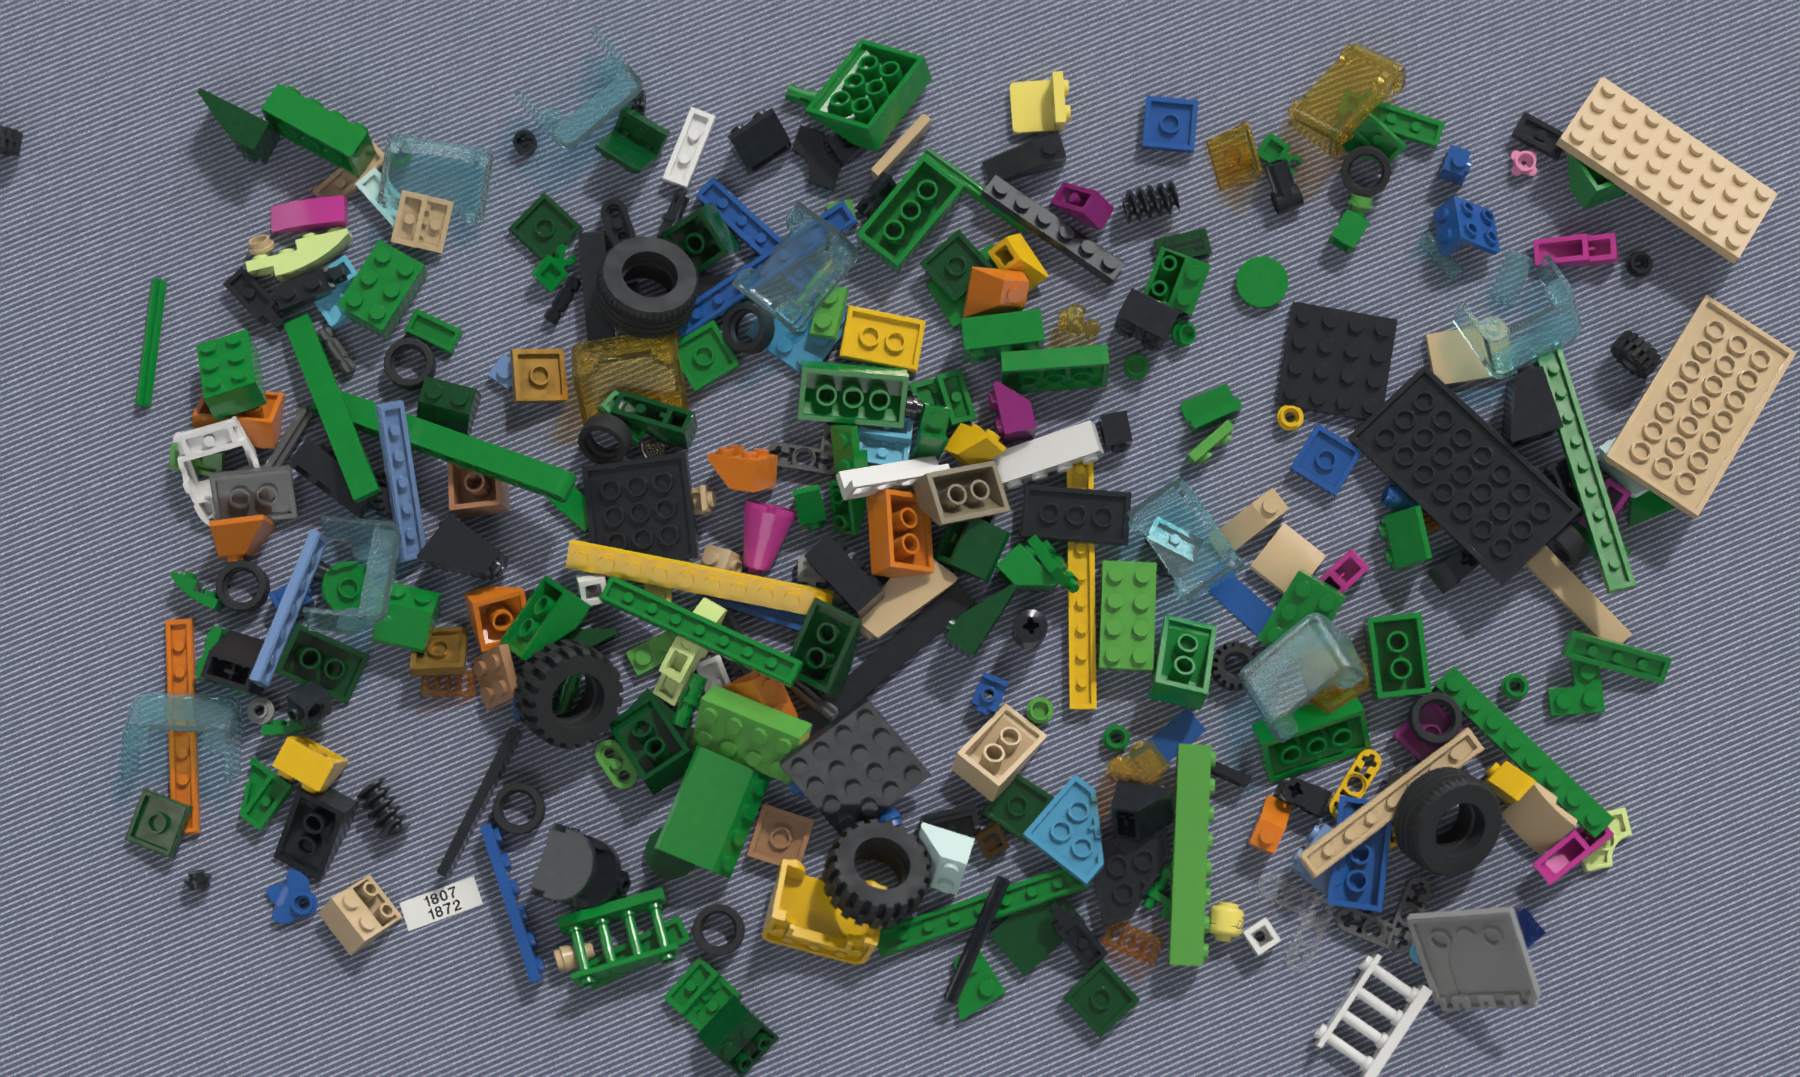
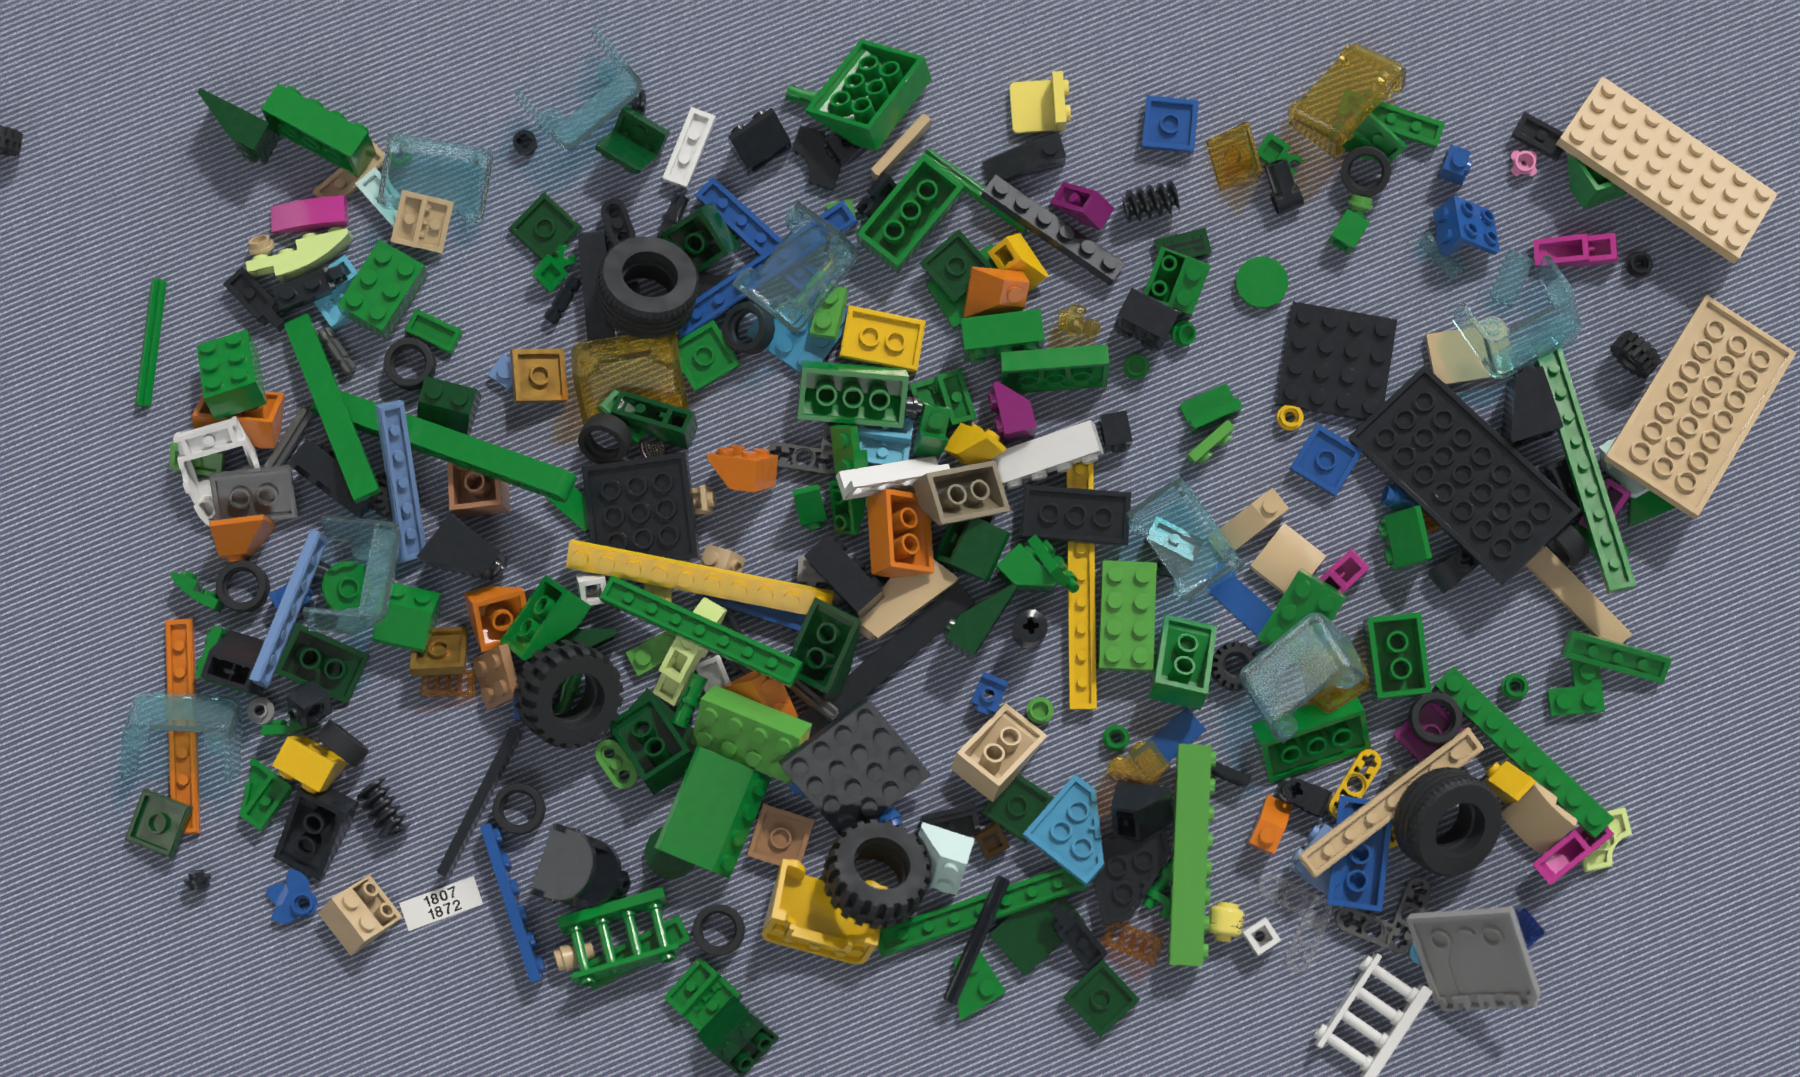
dark pink cone [743,499,796,575] -> none
none -> black tyre [316,720,370,768]

